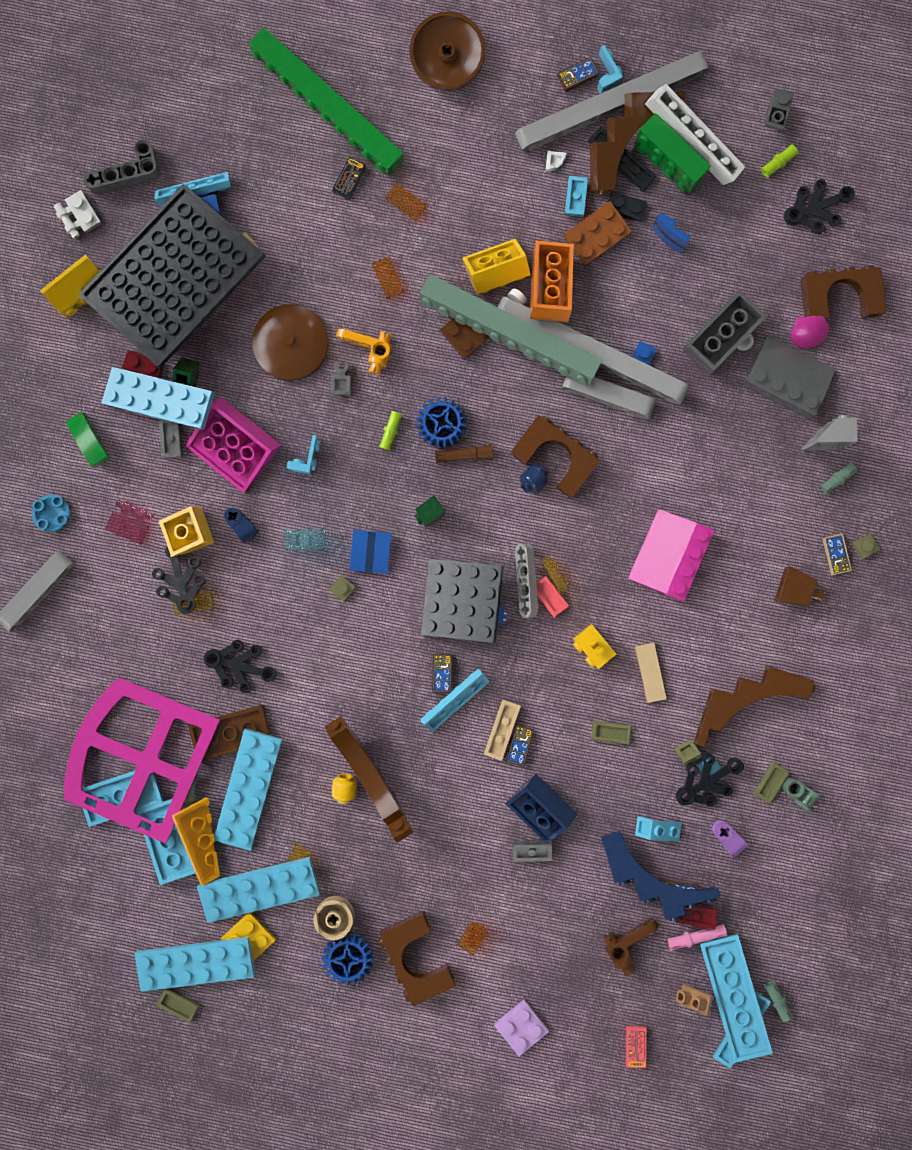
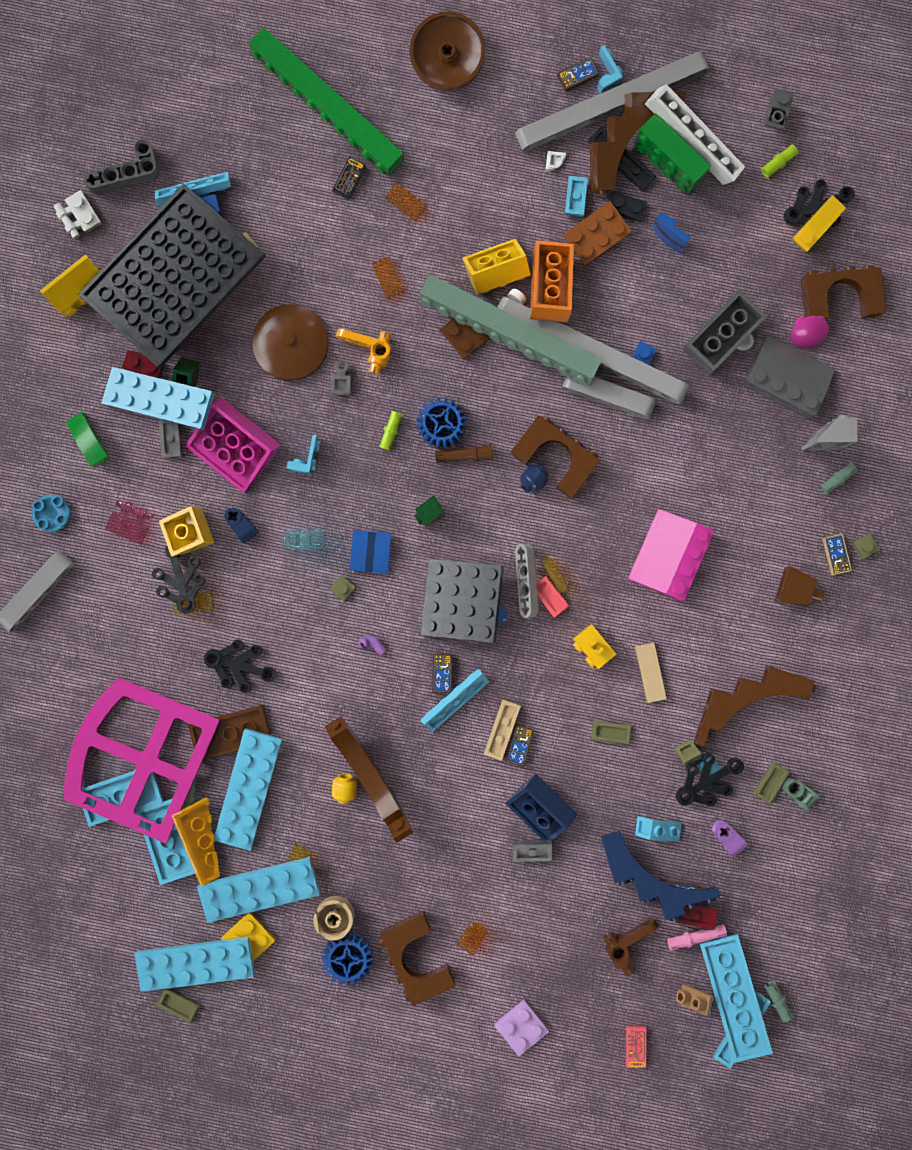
none -> medium lavender arm [358,636,387,656]
none -> yellow slope [791,195,846,252]

